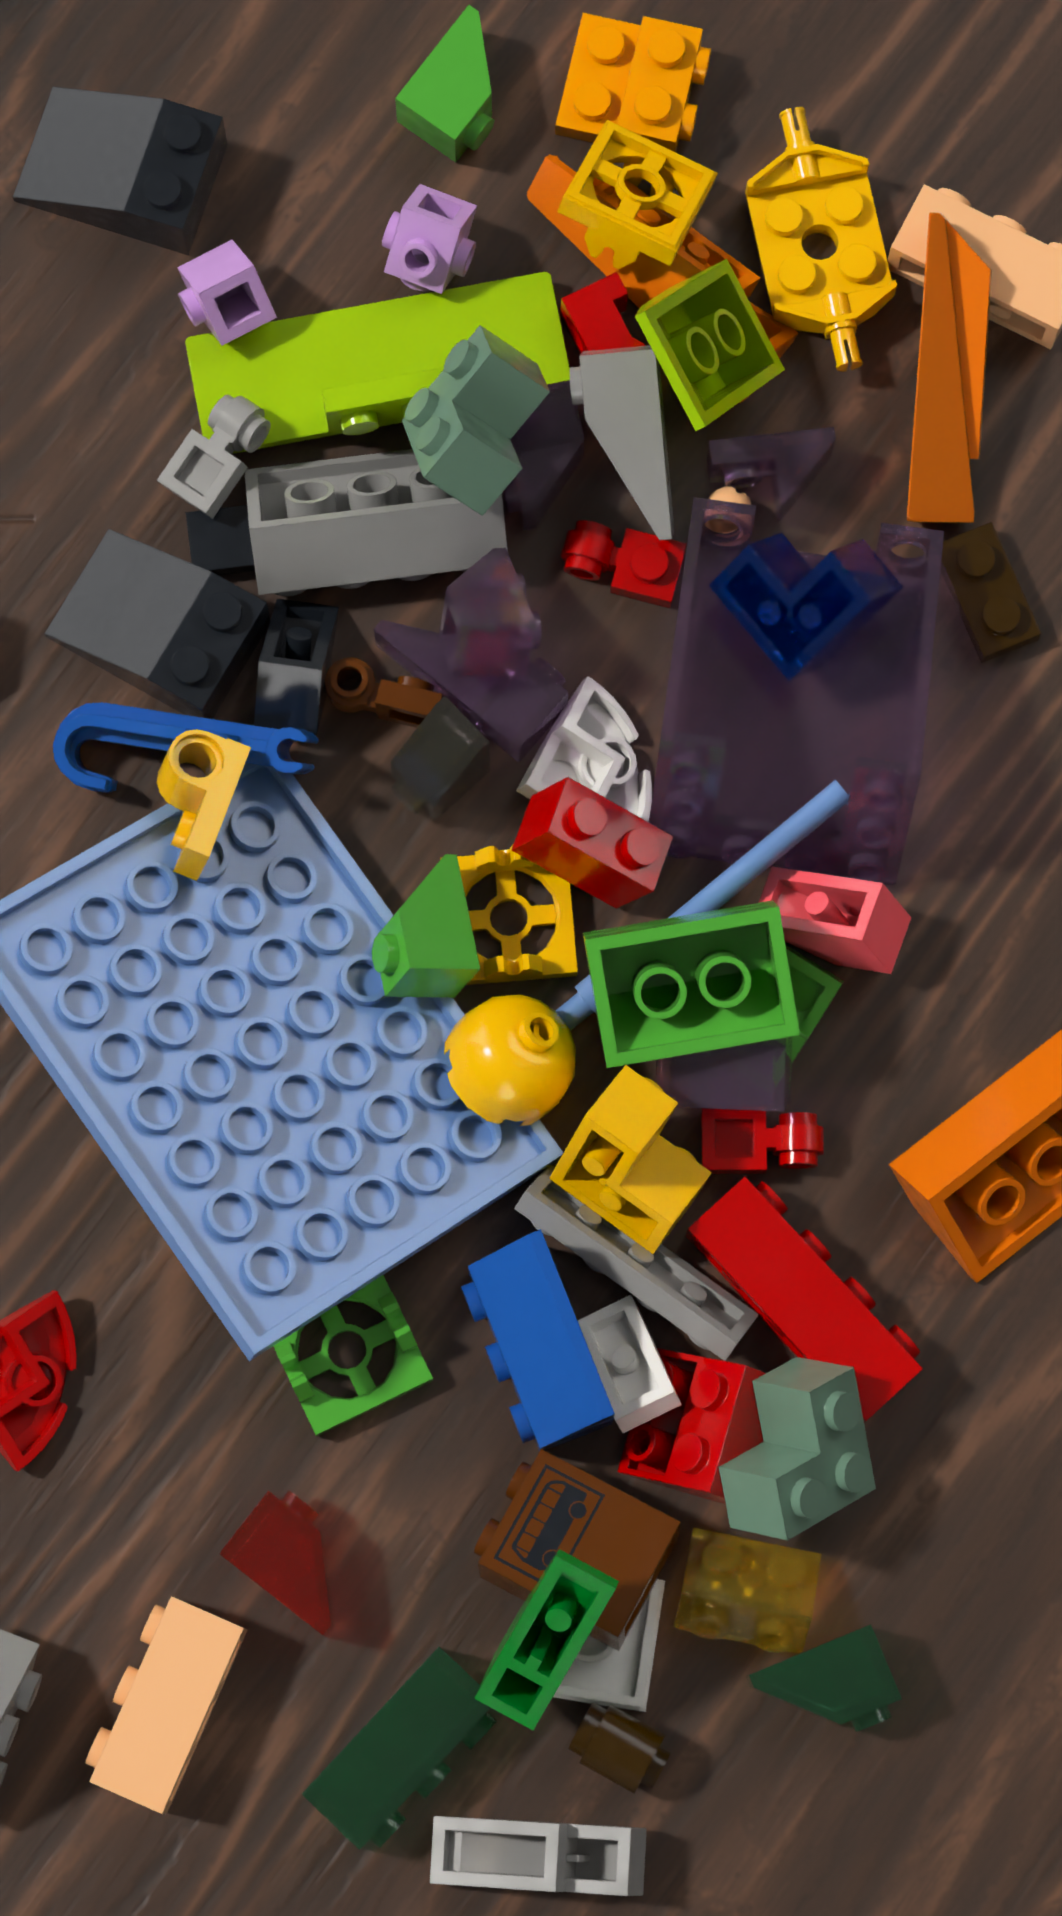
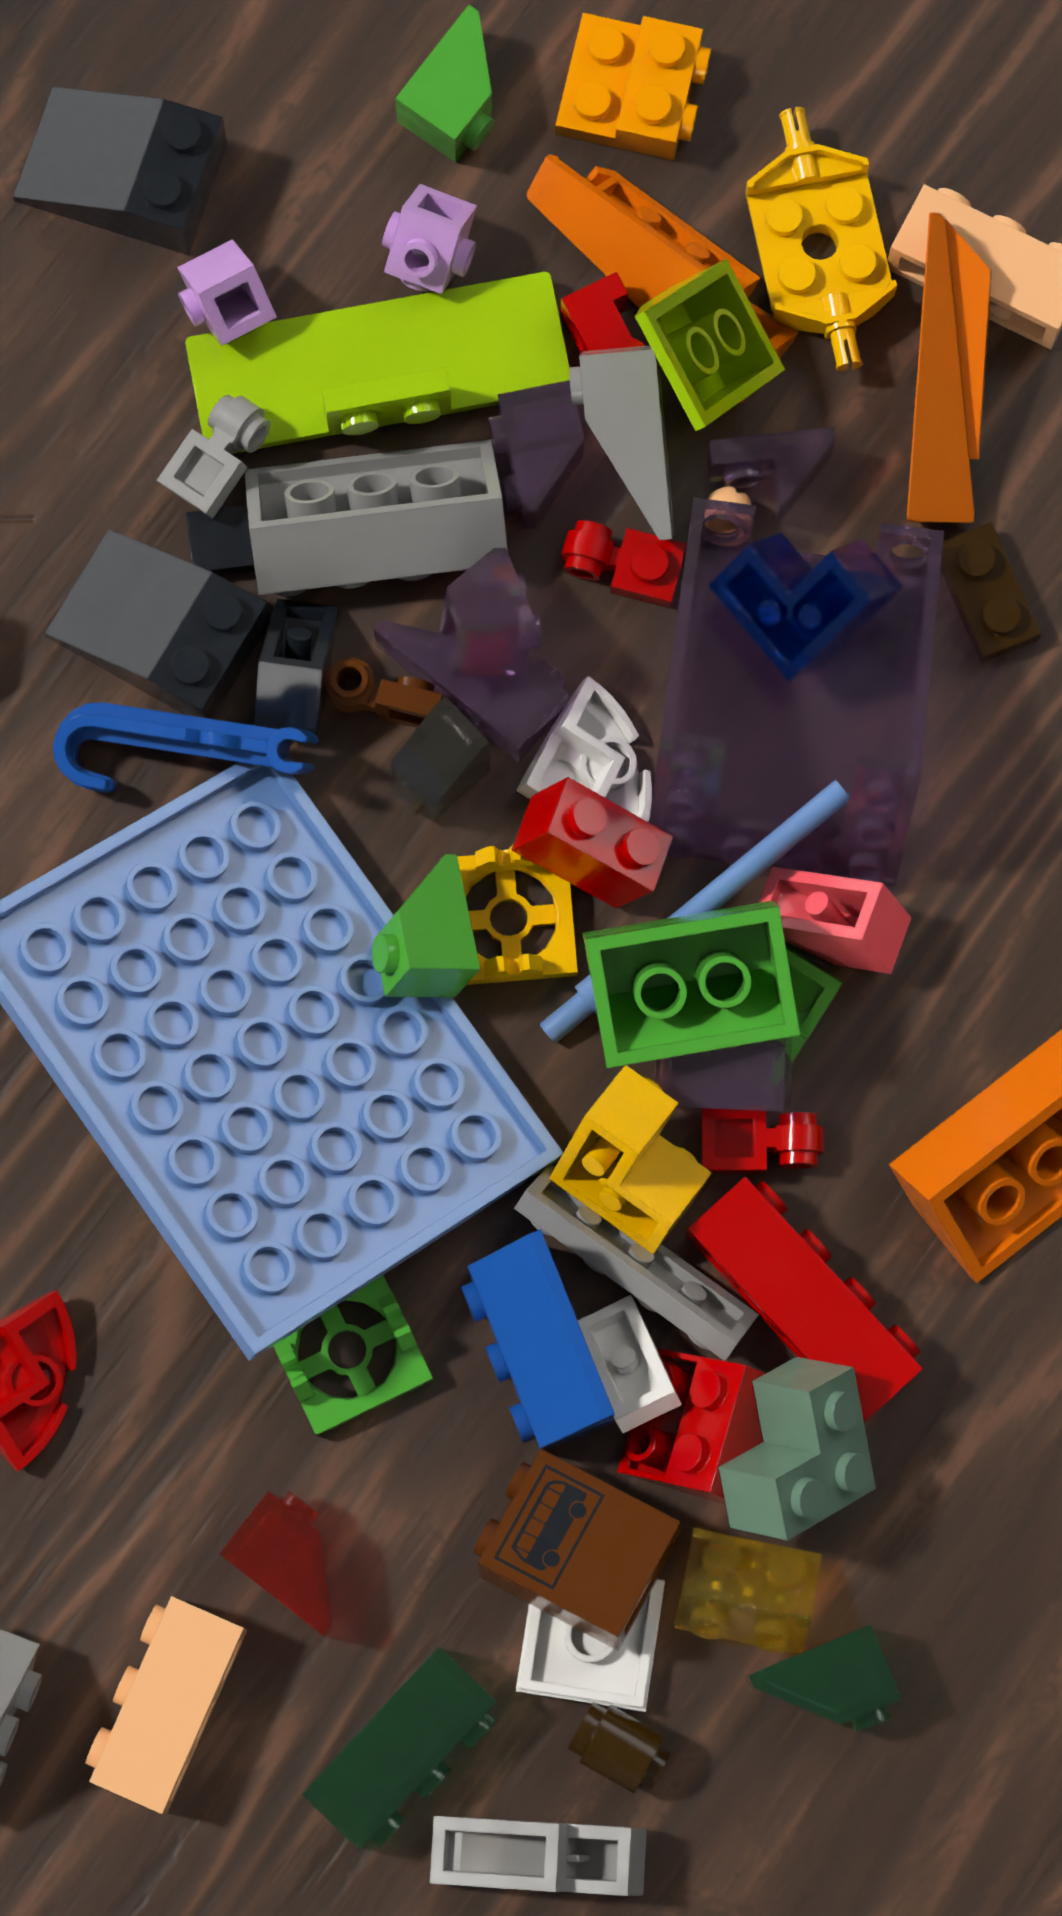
yellow plate [157,729,251,881] -> none
sand green brick [402,325,550,516] -> none
yellow cylinder [444,995,576,1126] -> none
green slope [474,1549,619,1730] -> none
yellow piece [557,120,718,270] -> none

